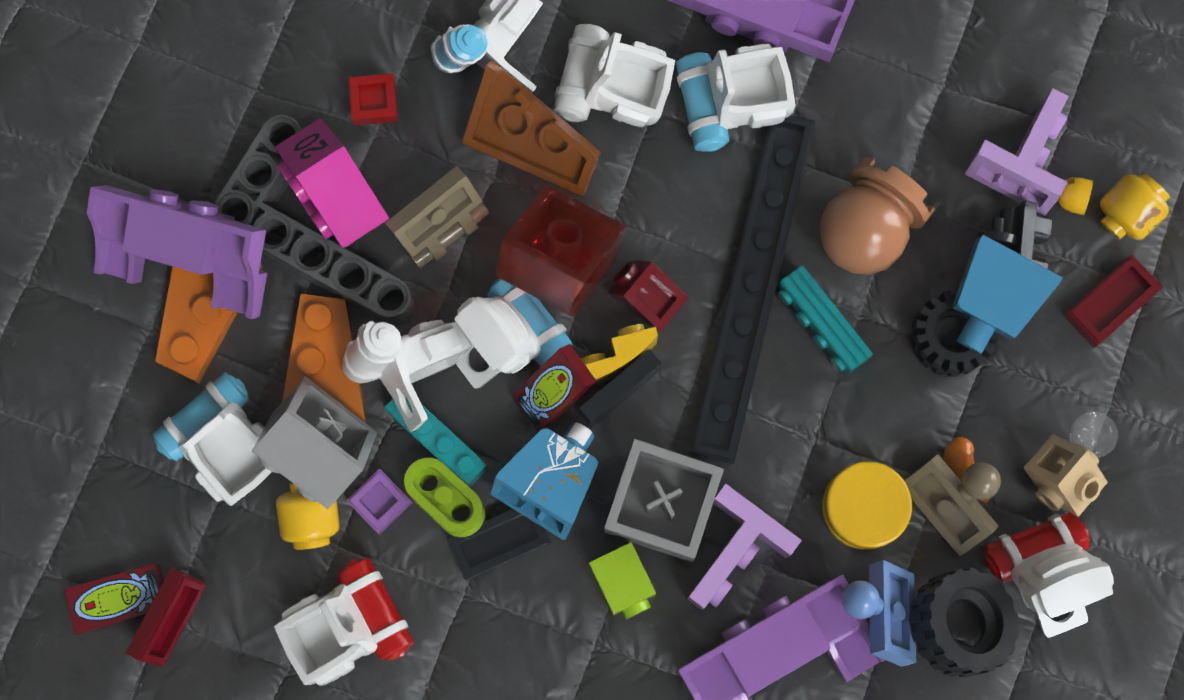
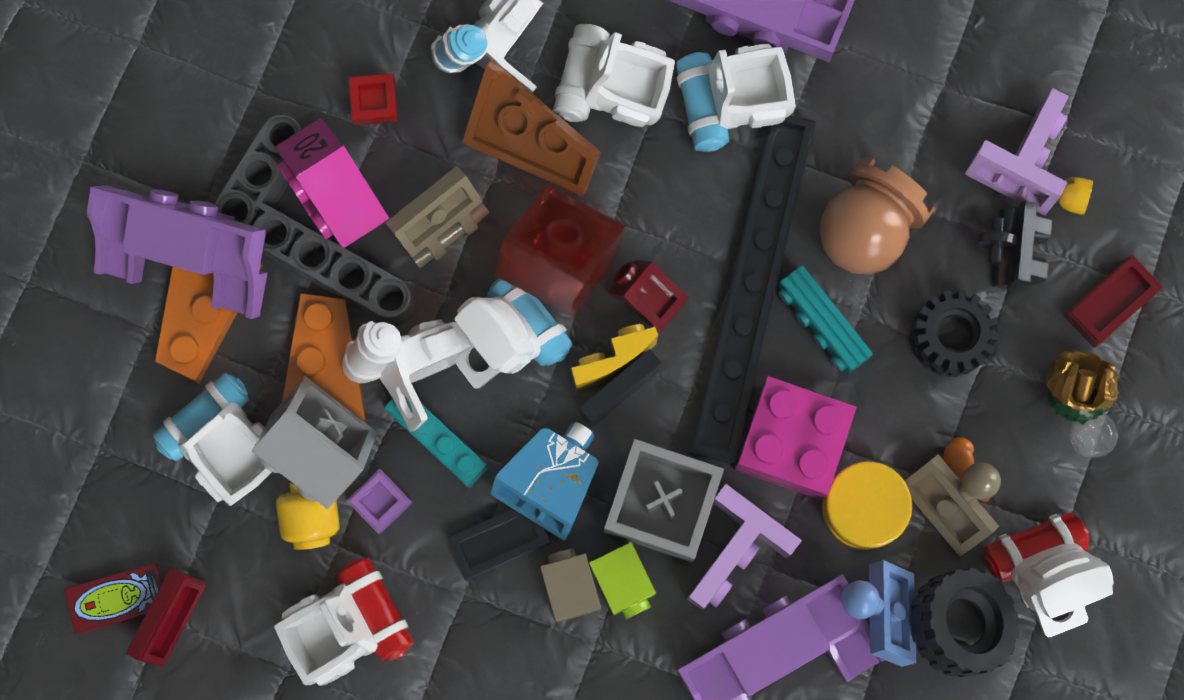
lime plate [404,458,485,537] -> none
tile [512,344,597,432] -> none
dark azure torso [952,235,1063,354] -> none
tan brick [1024,434,1108,517] -> none
yellow head [1100,173,1170,240] -> none
none -> dark tan brick [540,548,601,623]
none -> dark pink brick [734,376,857,500]
none -> pearl gold piece [1045,350,1119,425]

